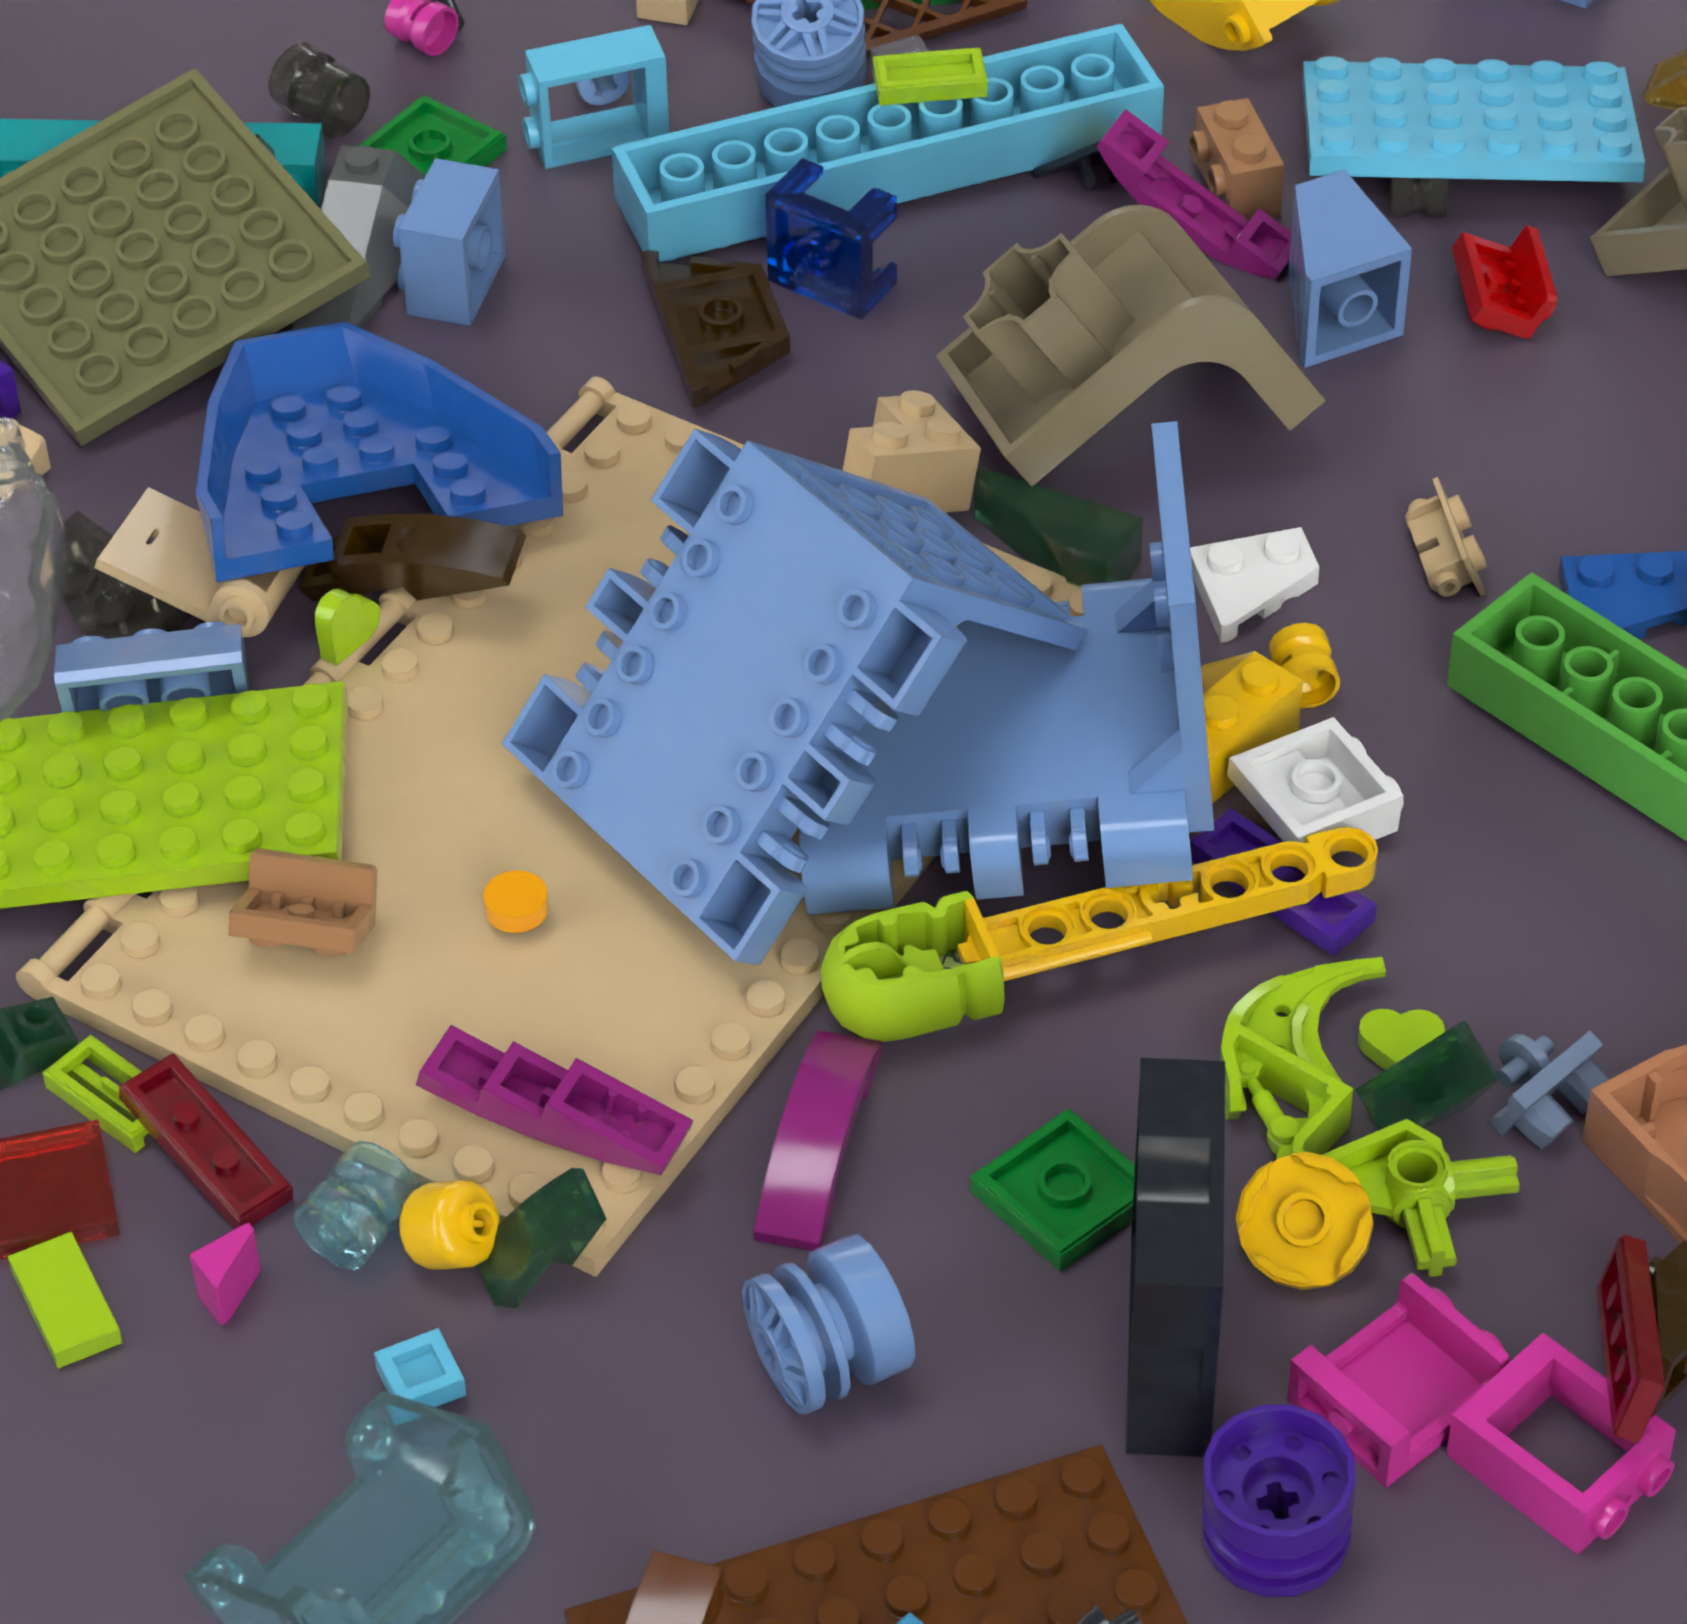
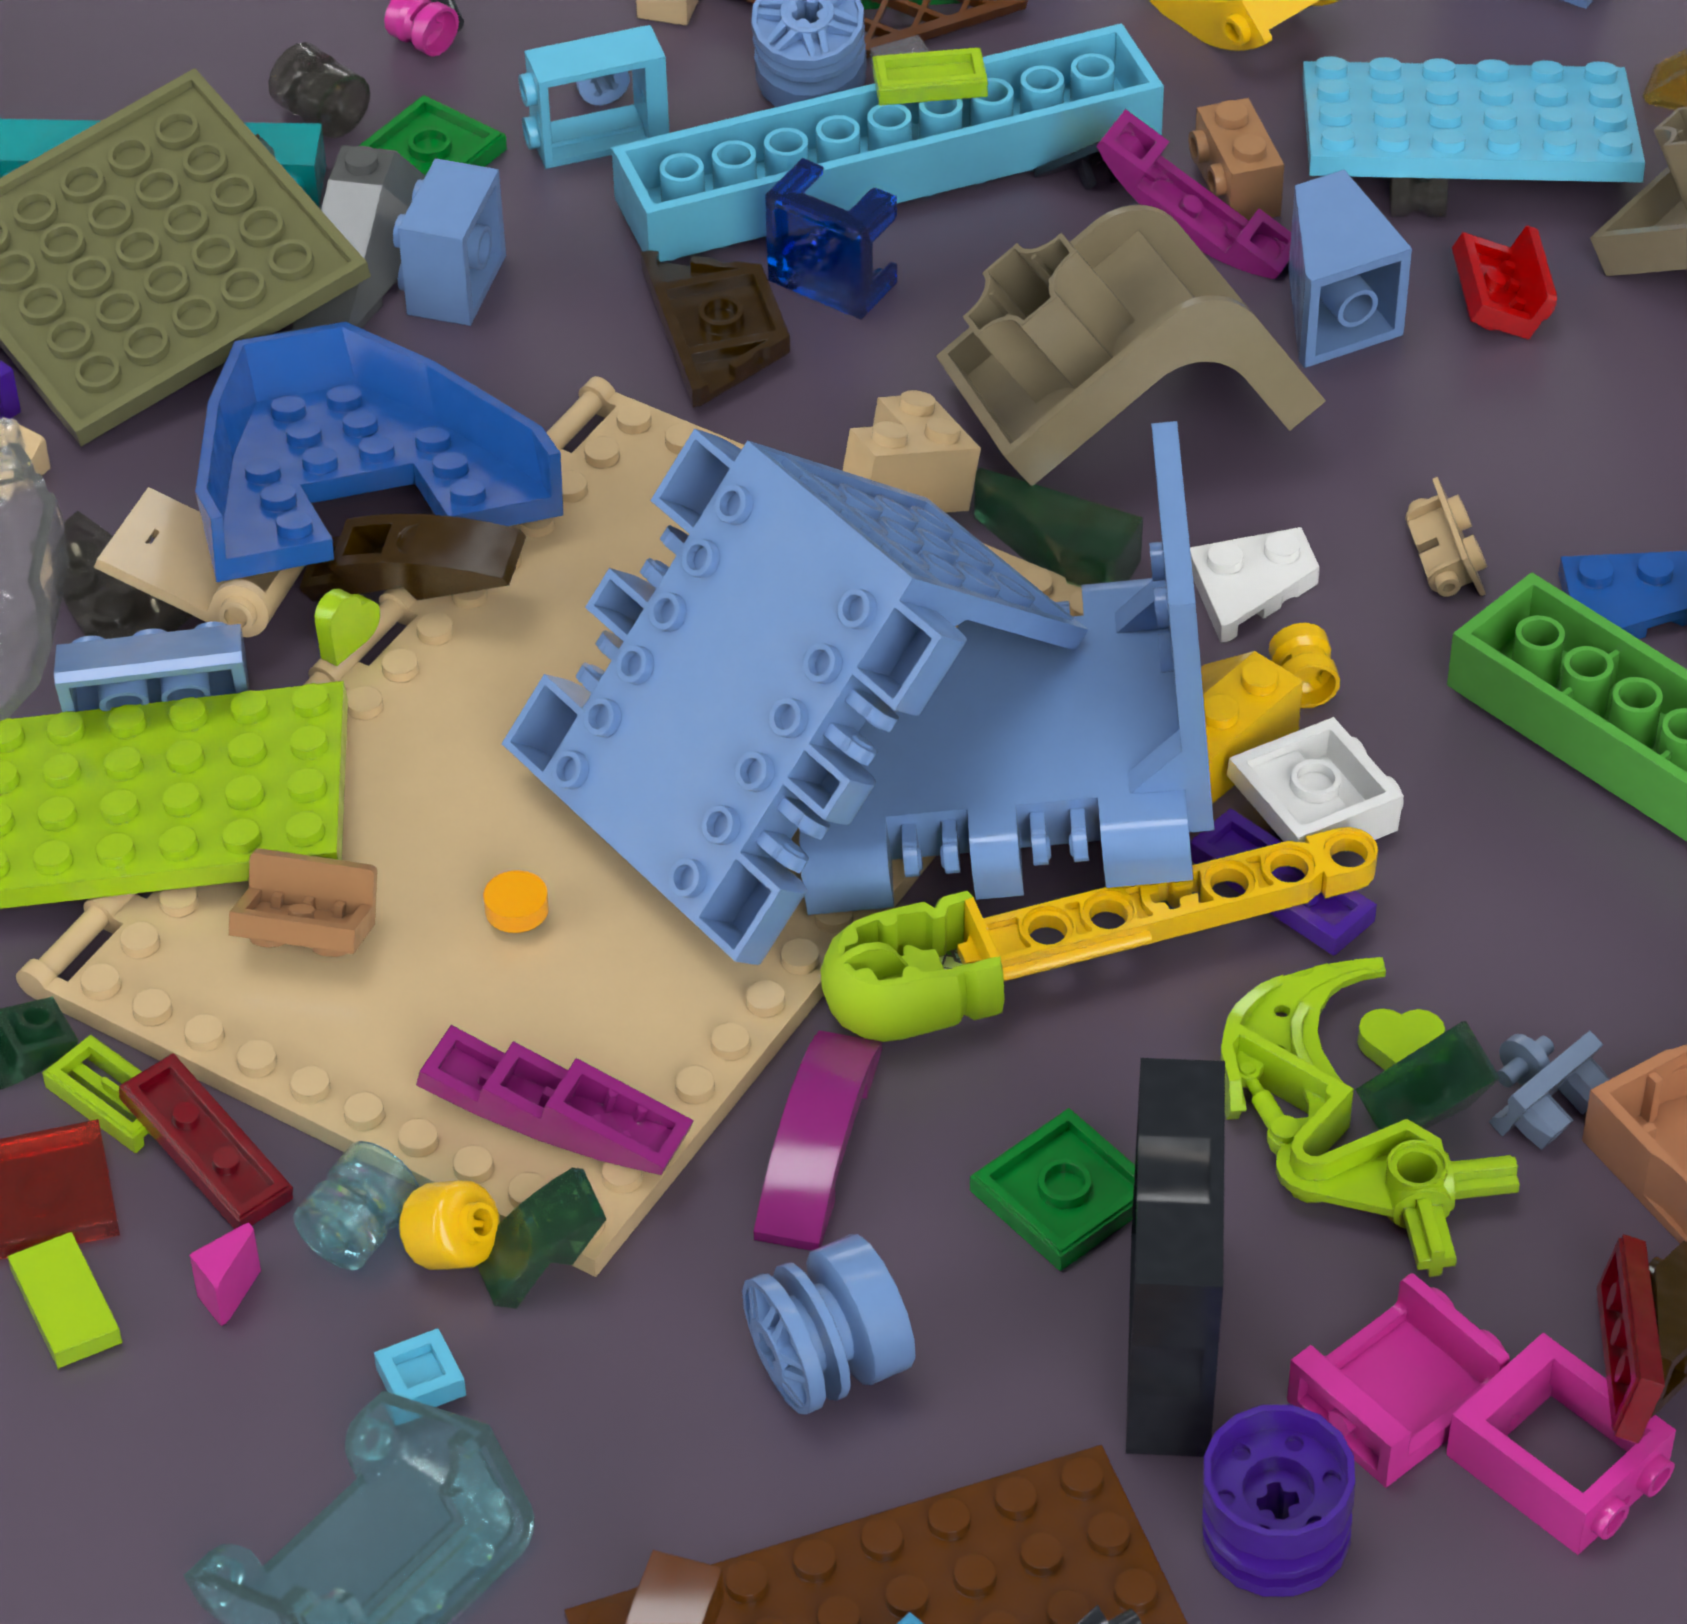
yellow tile [1236,1152,1374,1290] -> none

